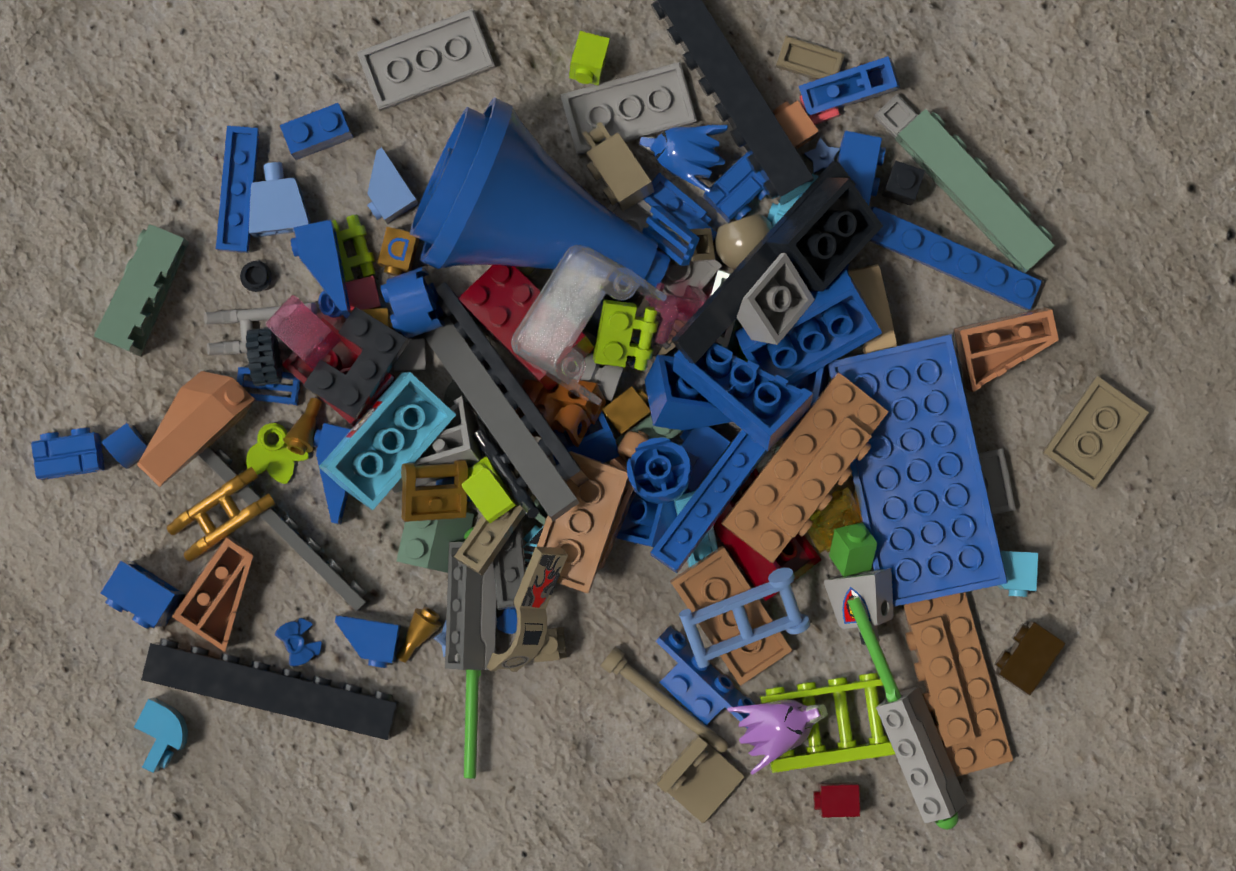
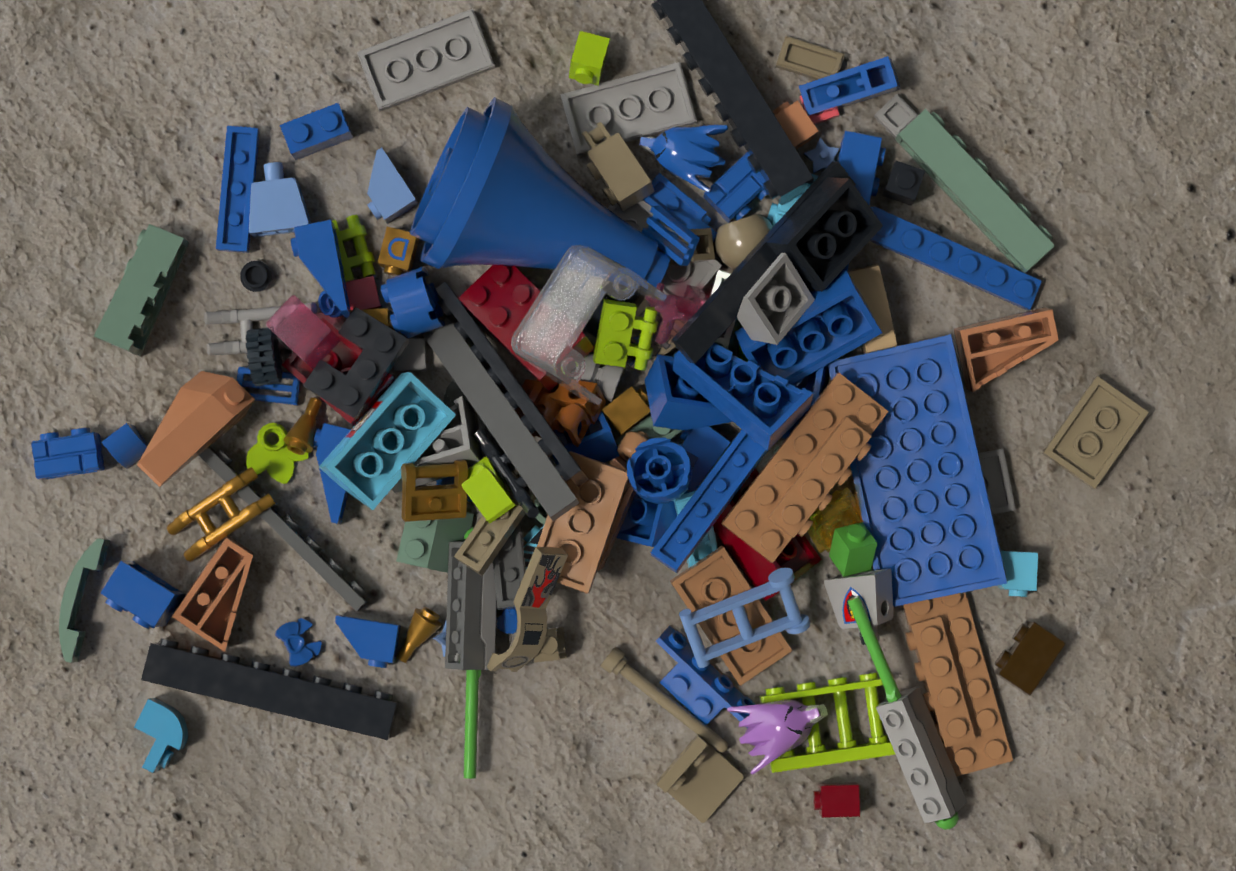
none -> sand green slope [59,538,110,663]

